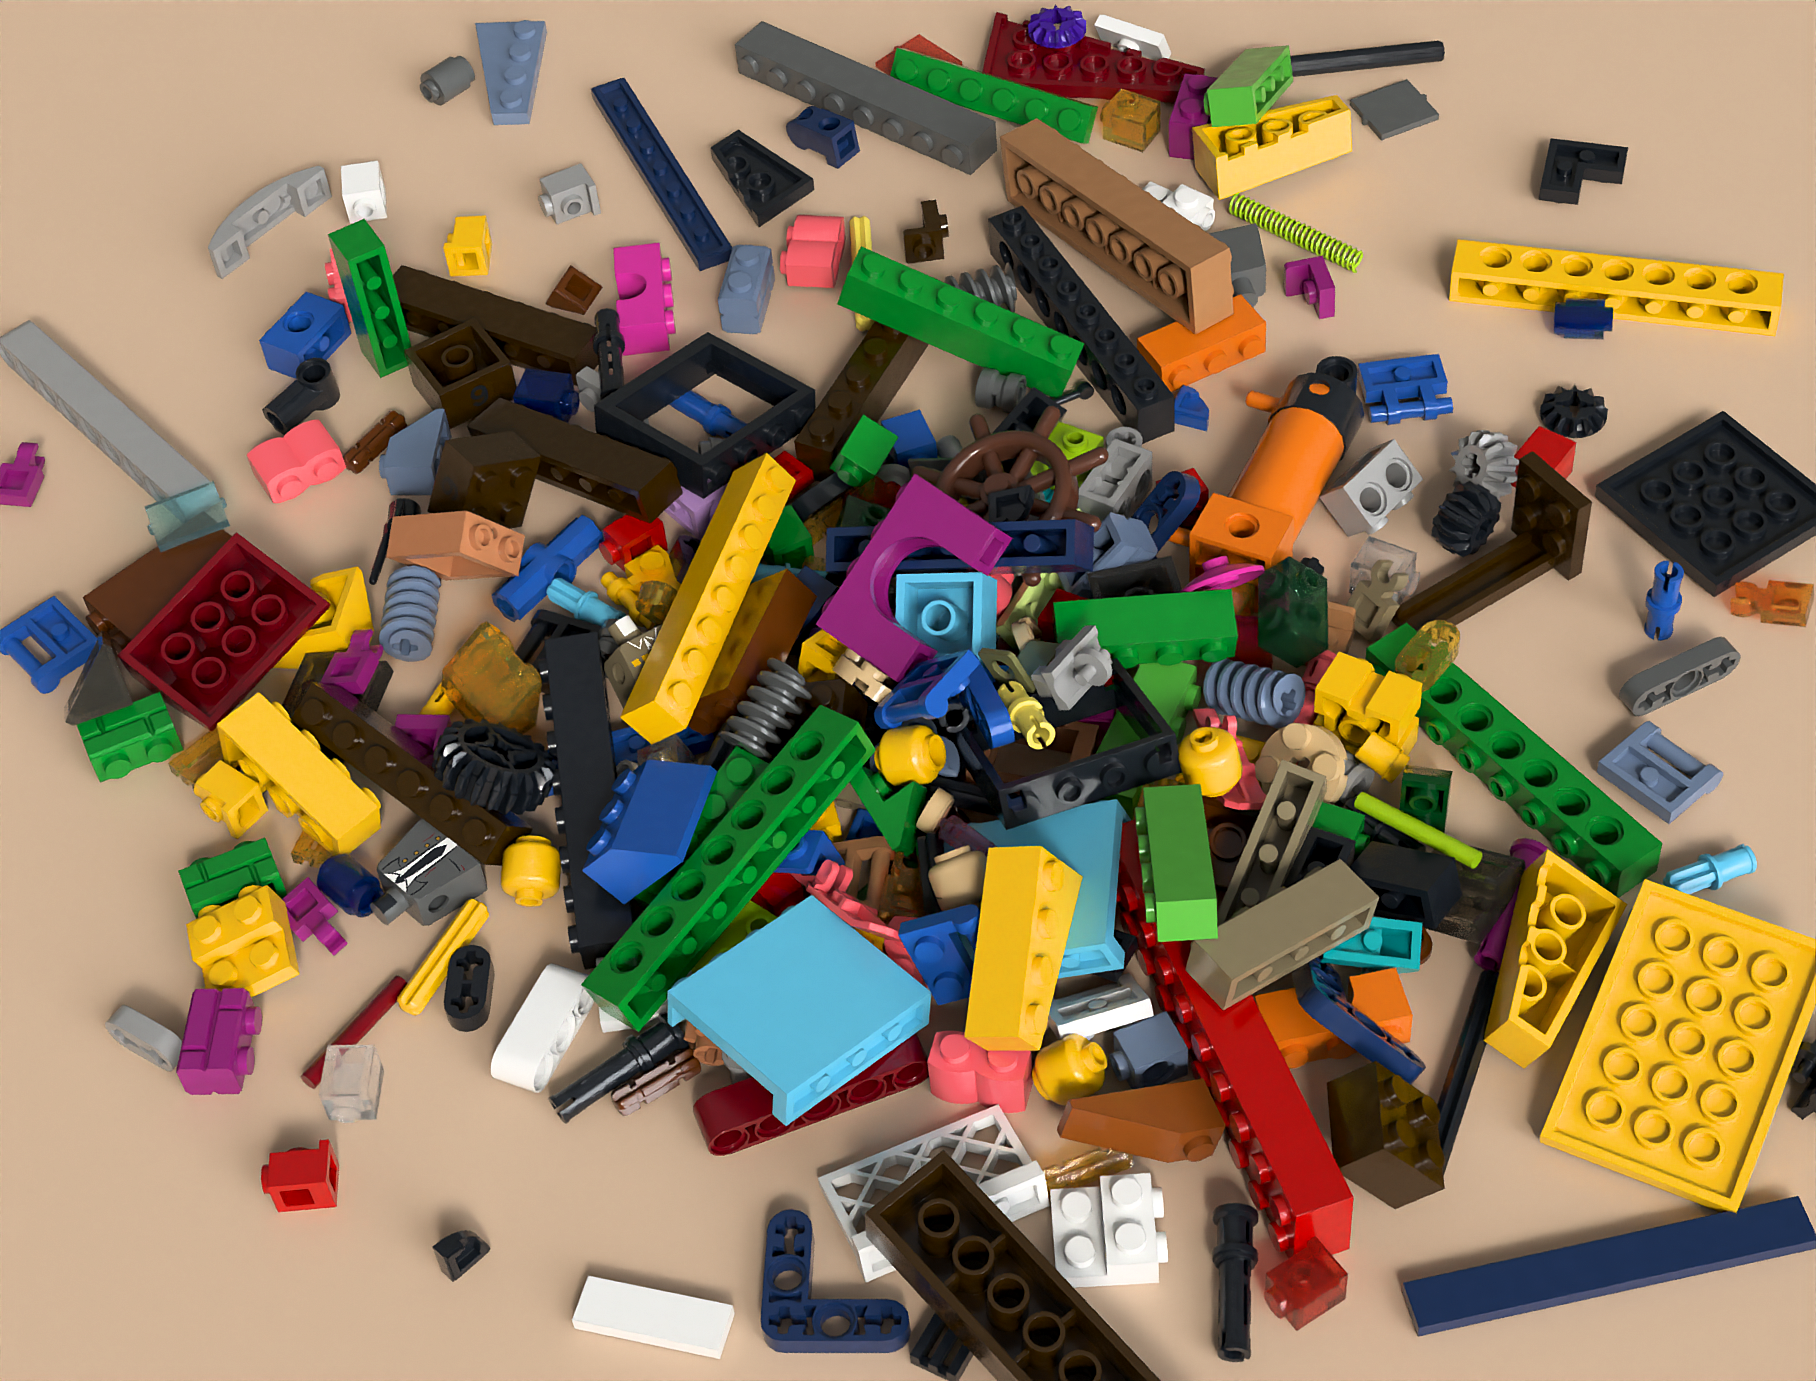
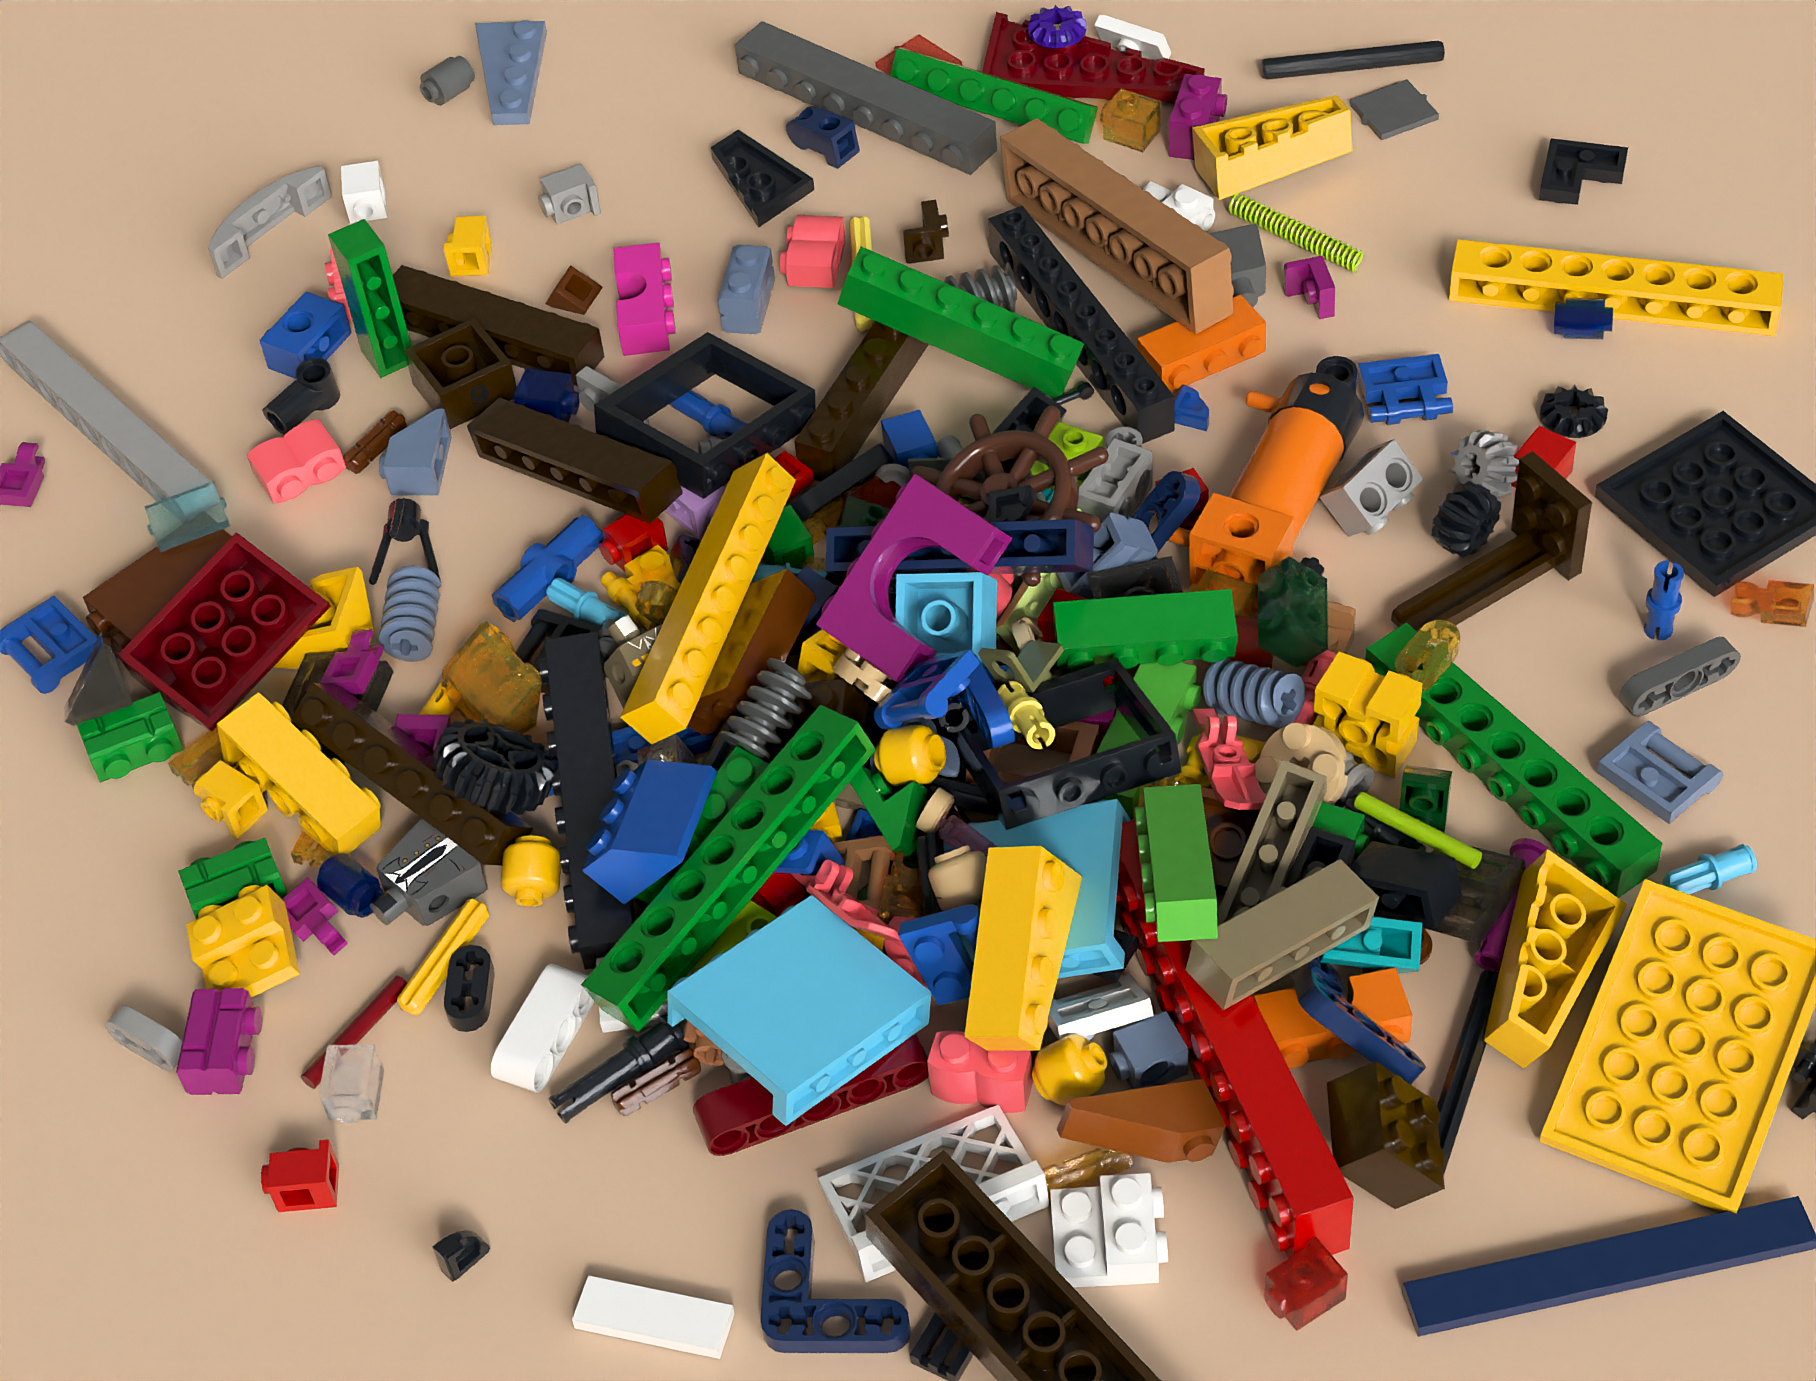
nougat window [386,511,525,581] -> none
dark brown brick [427,431,541,529] -> none
dark blue tile [591,77,732,271] -> none
black pin [593,308,625,400] -> none
green brick [830,414,898,490] -> none
dark grey wheel [975,367,1027,413] -> none
light grey hips [1031,625,1113,710] -> none
yellow head [1178,727,1243,797] -> none
dark pink dish [1179,556,1265,593] -> none
bright green brick [1204,45,1293,127] -> none
black pin [1212,1203,1259,1362] -> none
dark tan plate [1346,559,1409,641] -> none
clear brick [1349,536,1420,605] -> none
yellow piece [1354,730,1410,783] -> none

